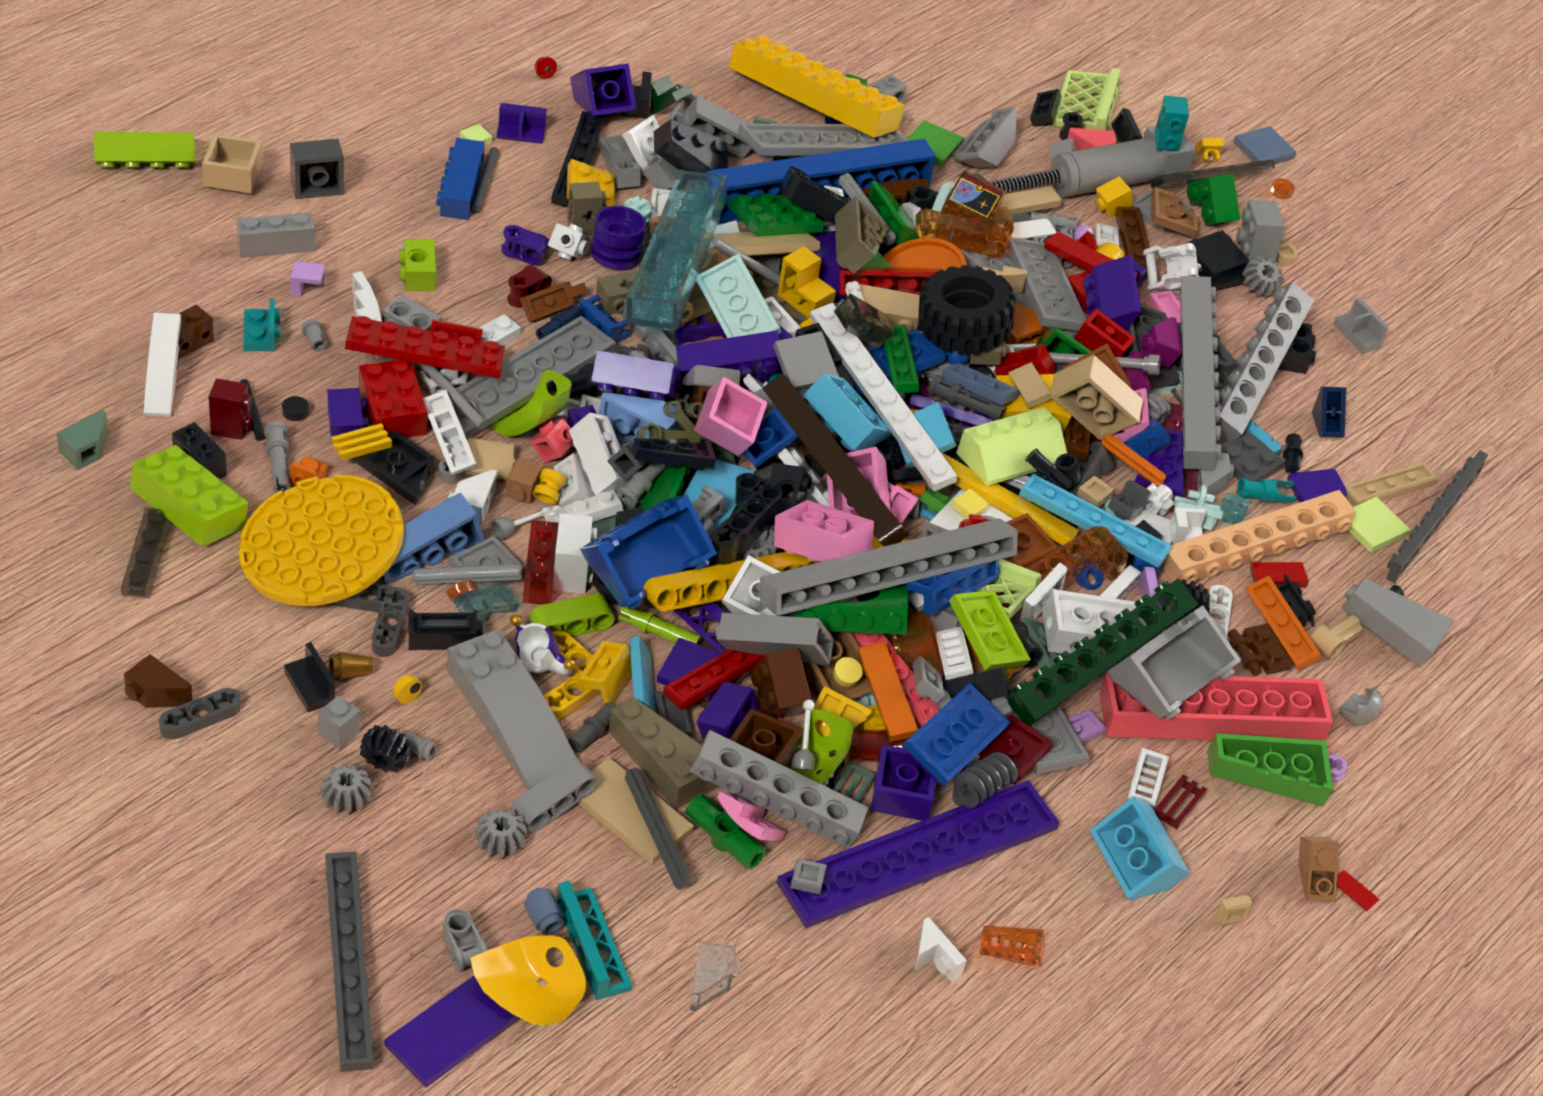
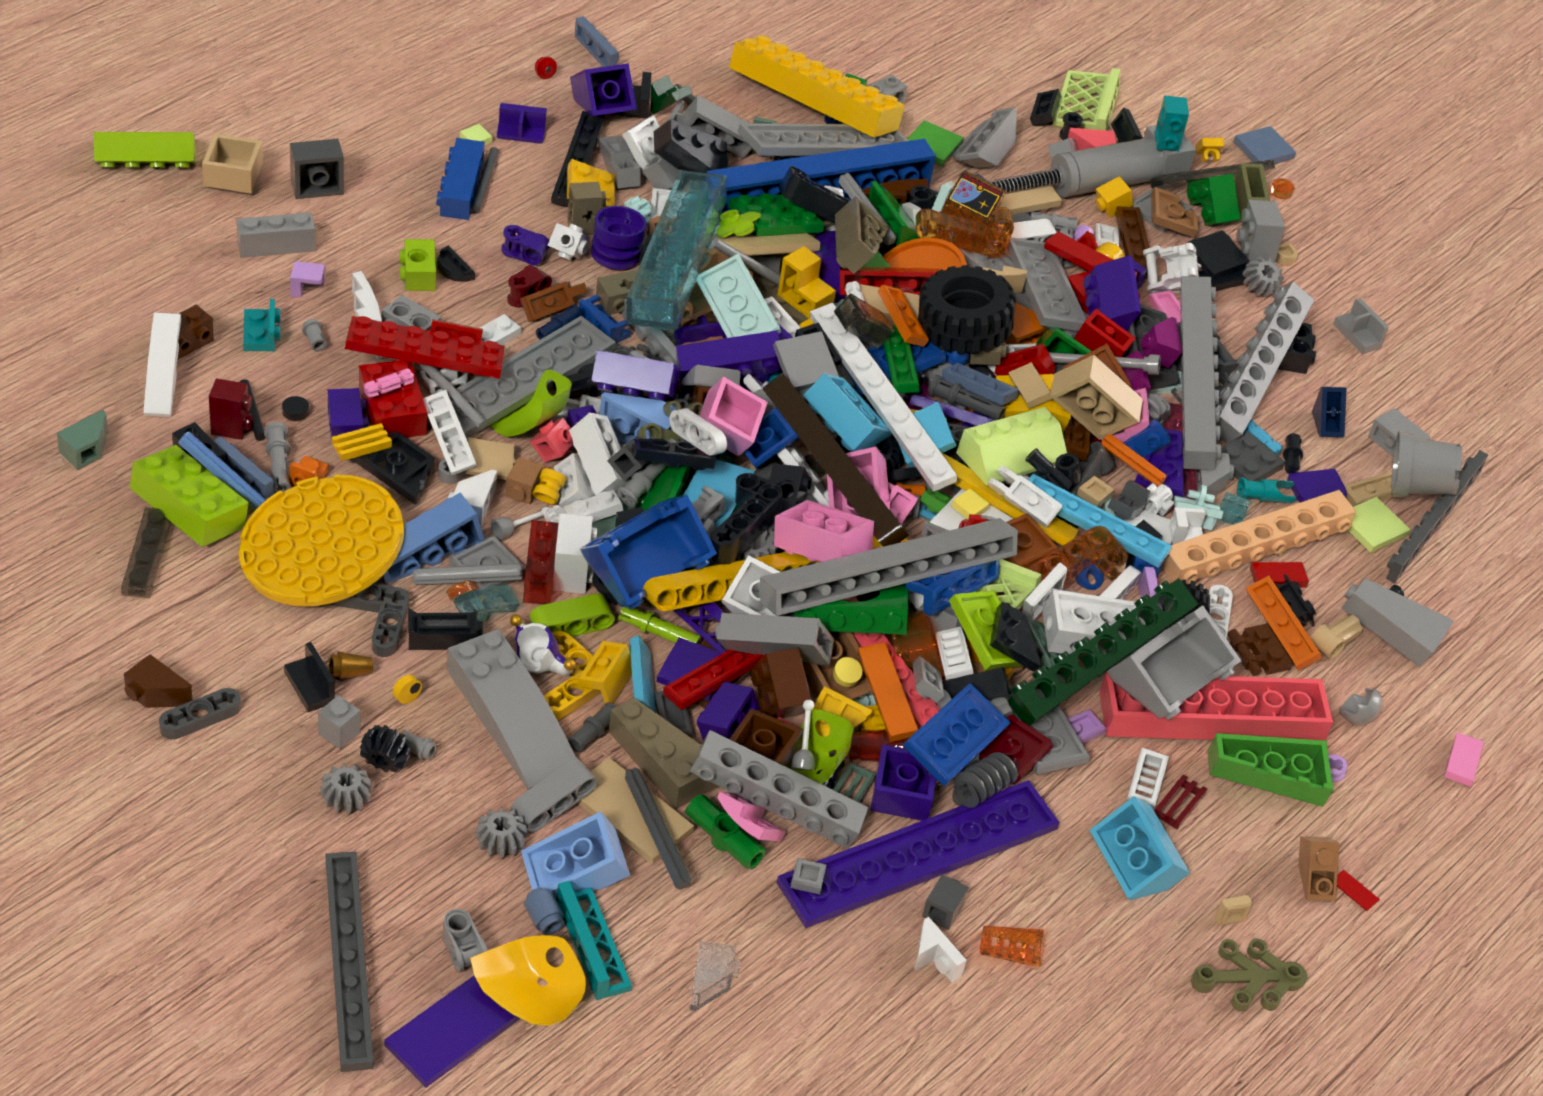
none -> medium blue axle [179,432,266,511]
none -> sand blue plate [213,436,274,500]
none -> bright pink axle [363,368,414,398]
none -> black tile [437,245,475,282]
none -> light blue slope [521,811,630,898]
none -> sand blue plate [575,16,619,67]
none -> white beam [669,408,727,456]
none -> lime plate [716,210,761,238]
none -> orange tile [877,285,929,347]
none -> dark grey brick [922,874,969,930]
none -> white hinge [988,466,1062,528]
none -> black wing [990,602,1041,672]
none -> olive plant [1191,939,1307,1011]
none -> olive torso [1234,163,1270,219]
none -> light grey panel [1368,409,1430,457]
none -> light grey piece [1391,431,1462,497]
none -> bright pink tile [1444,732,1484,787]

